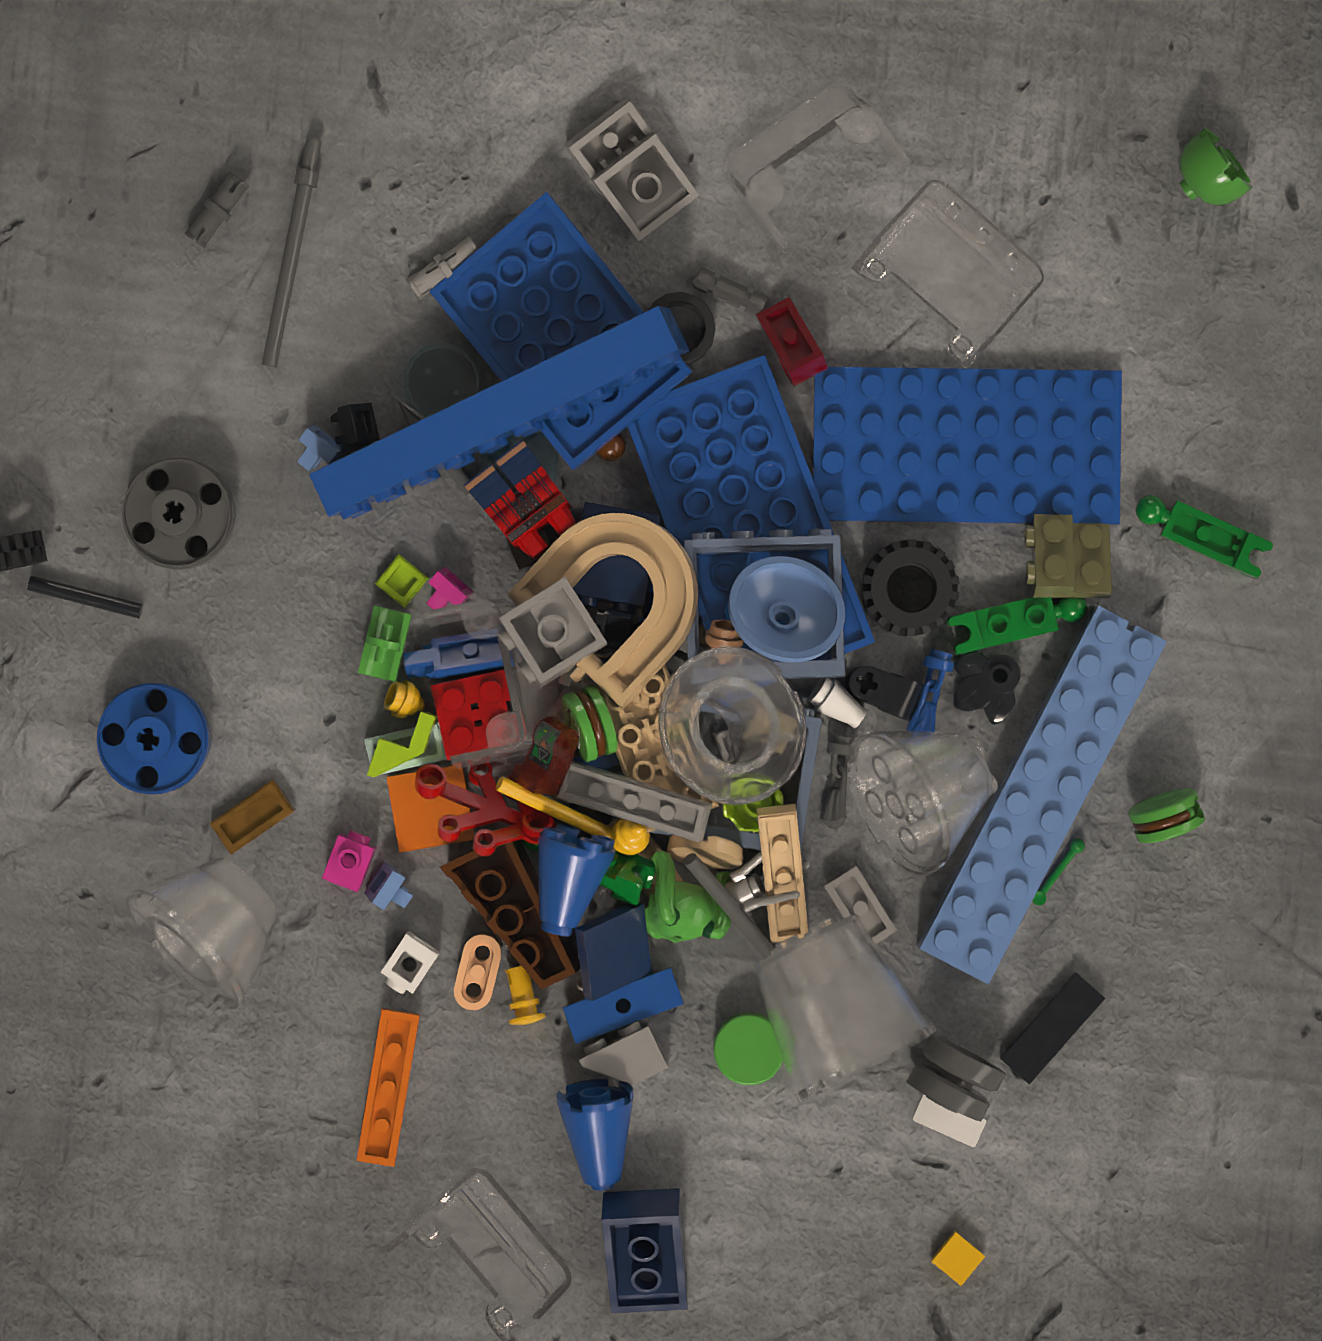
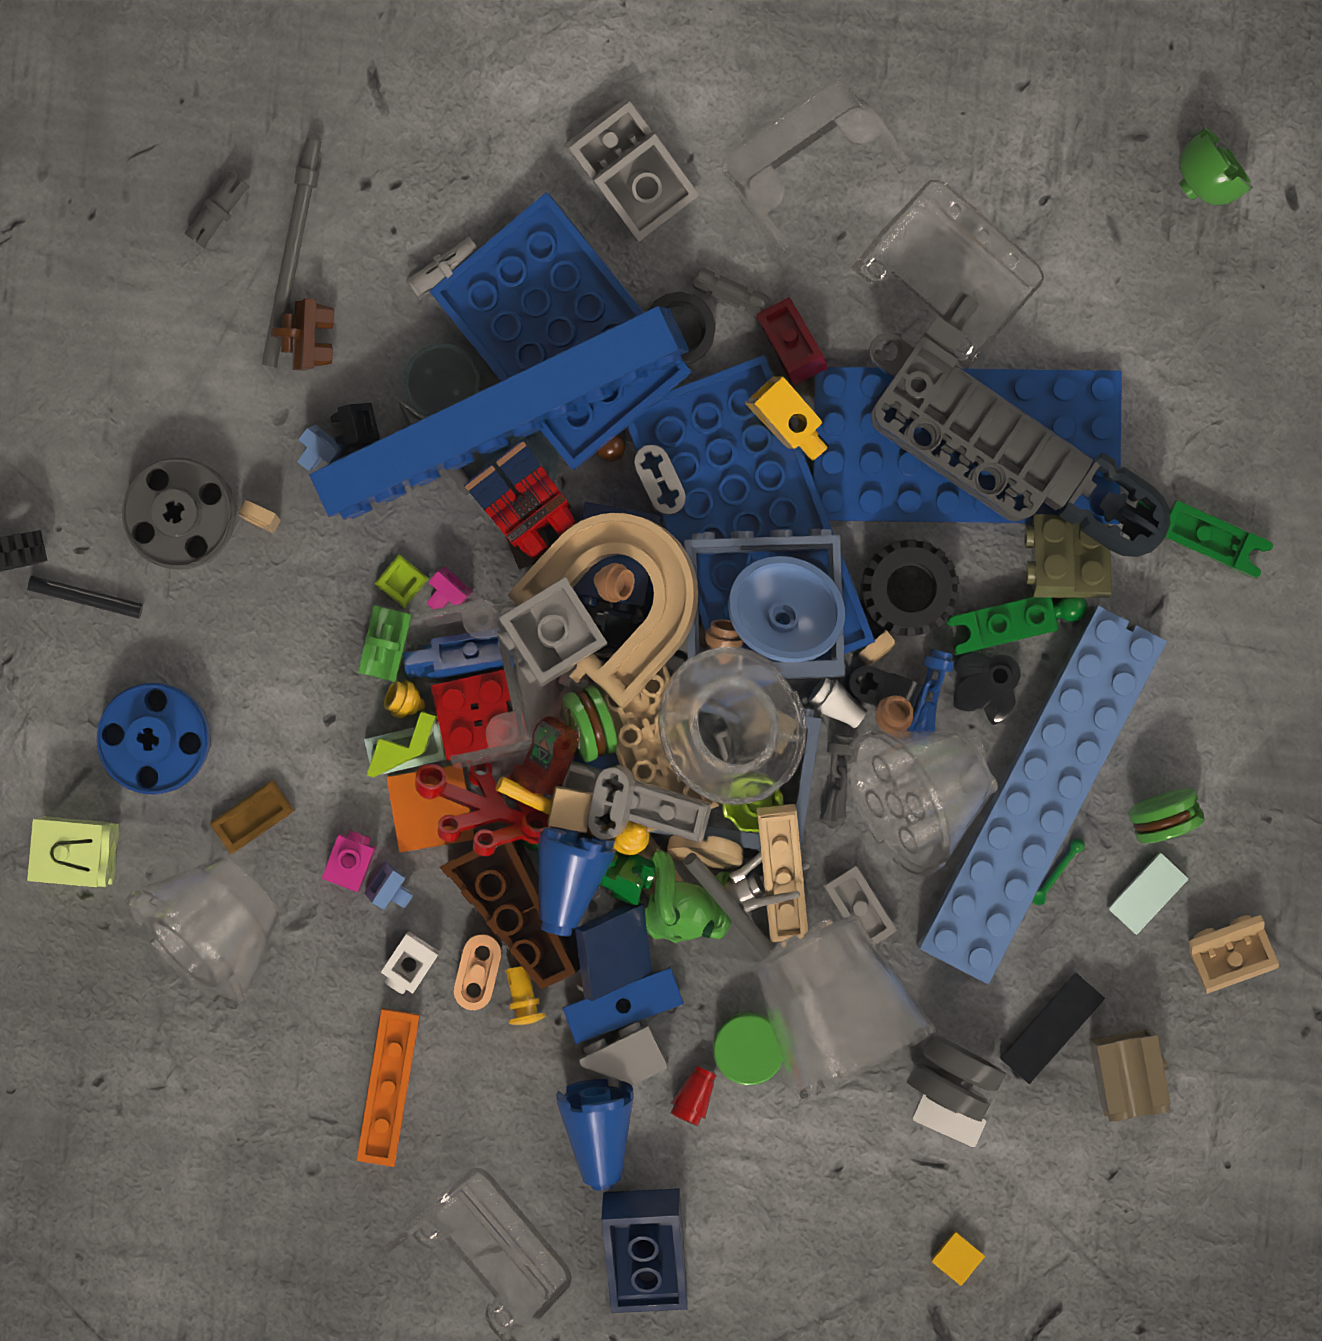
none -> yellowish green piece [27,816,119,887]
none -> tan tile [238,500,281,533]
none -> reddish brown hips [271,298,335,371]
none -> tan tile [547,786,593,833]
none -> light grey beam [588,765,635,840]
none -> medium nougat plate [594,563,635,602]
none -> light grey beam [634,445,686,516]
none -> red cone [670,1066,717,1126]
none -> yellow torso [745,376,829,461]
none -> tan tile [858,630,898,666]
none -> dark grey piece [869,291,1171,557]
none -> medium nougat plate [875,695,913,734]
none -> dark tan piece [1089,1028,1170,1121]
none -> light aqua tile [1107,852,1188,935]
none -> tan bracket [1189,915,1279,994]

